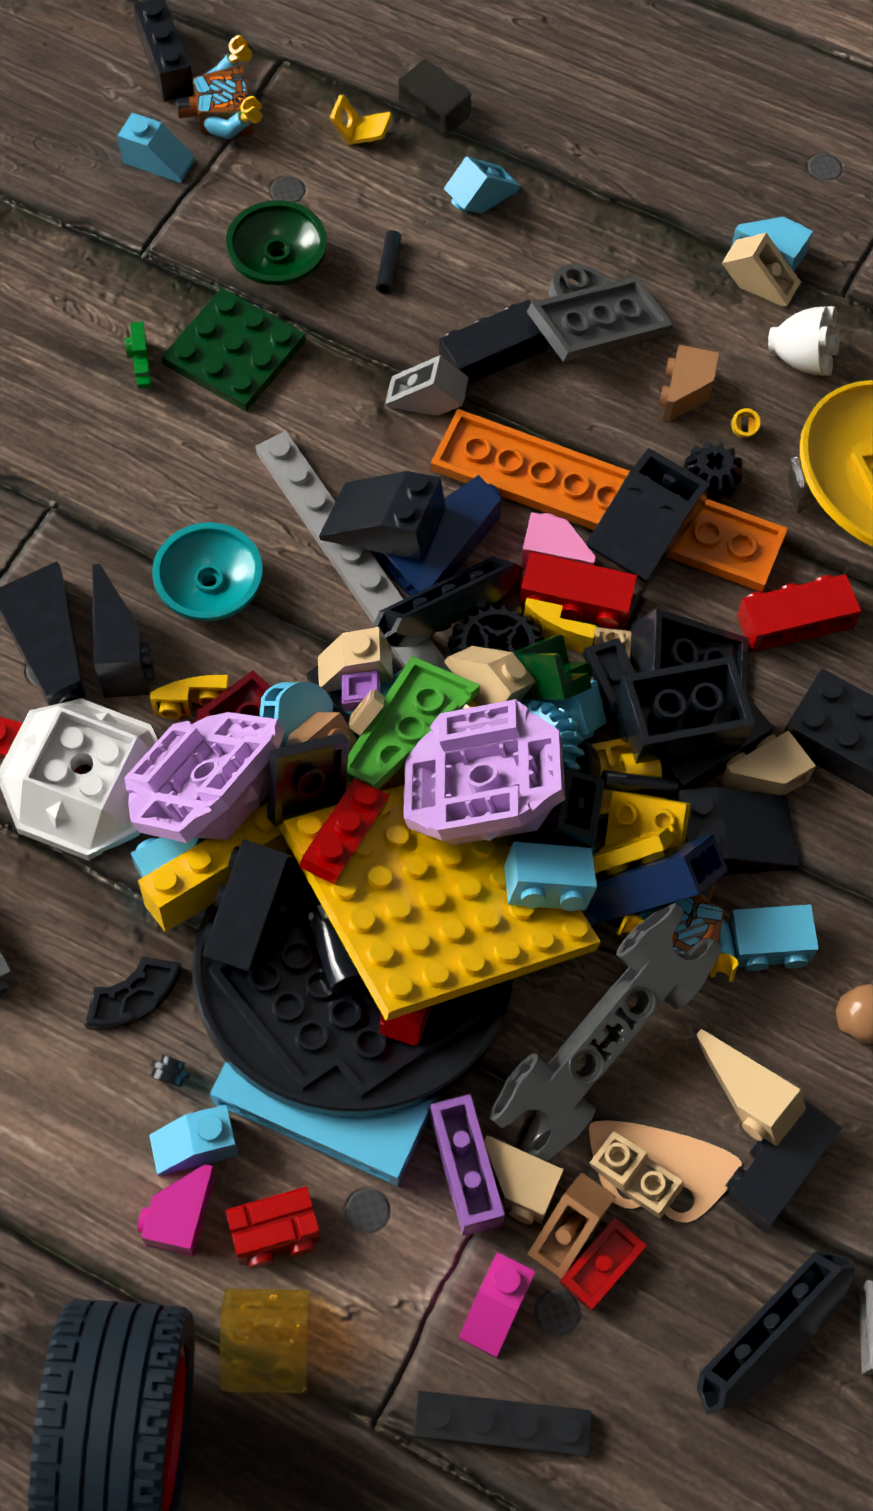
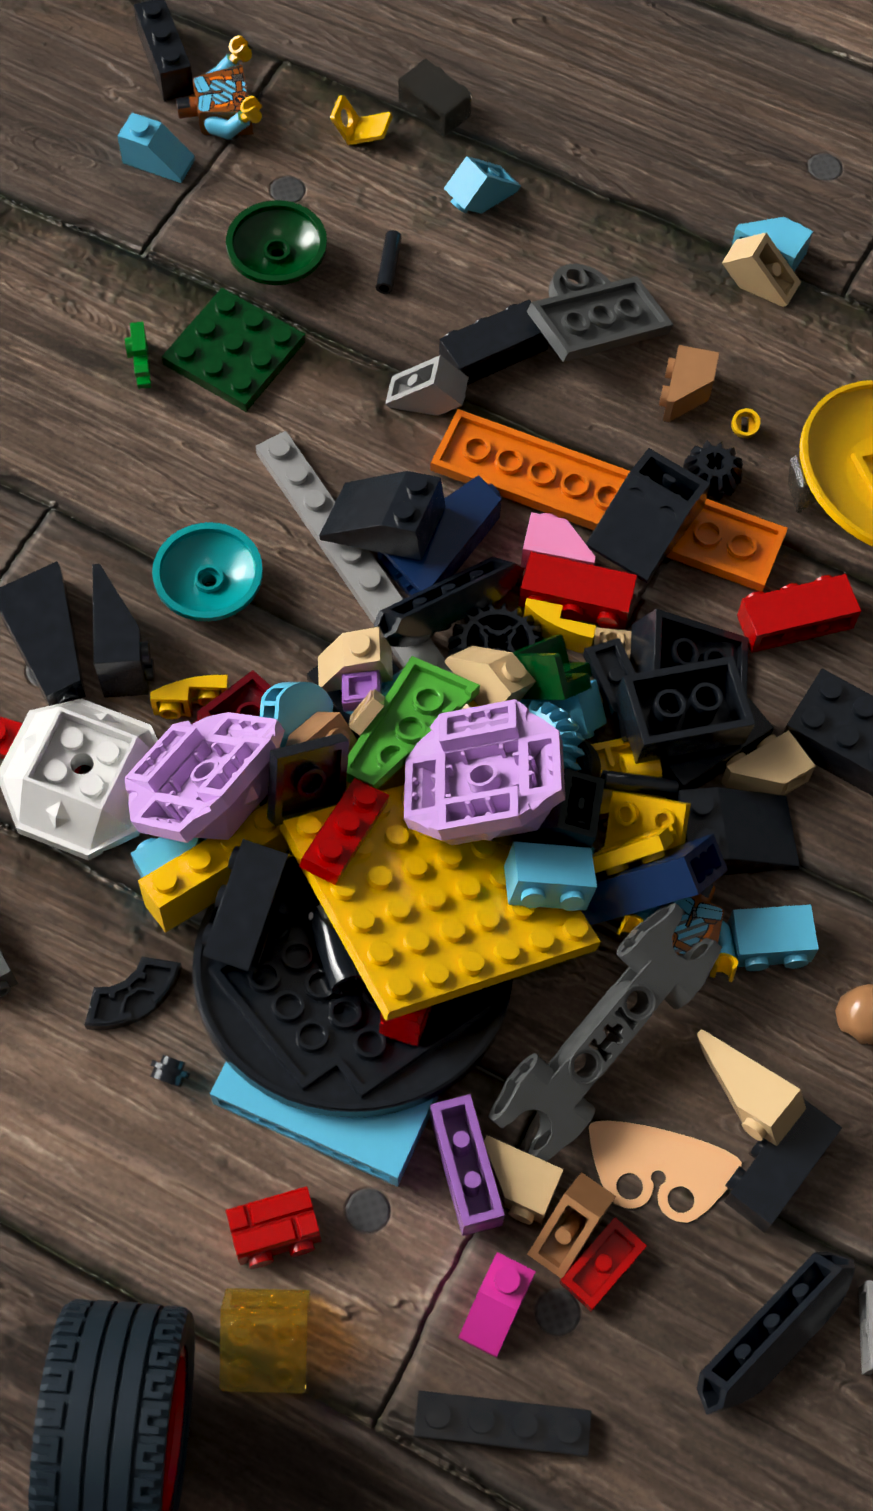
dark pink slope [137,1164,216,1257] -> none
medium azure slope [149,1104,239,1176] -> none
tan slope [590,1130,684,1219] -> none
white piece [768,306,839,376] -> none

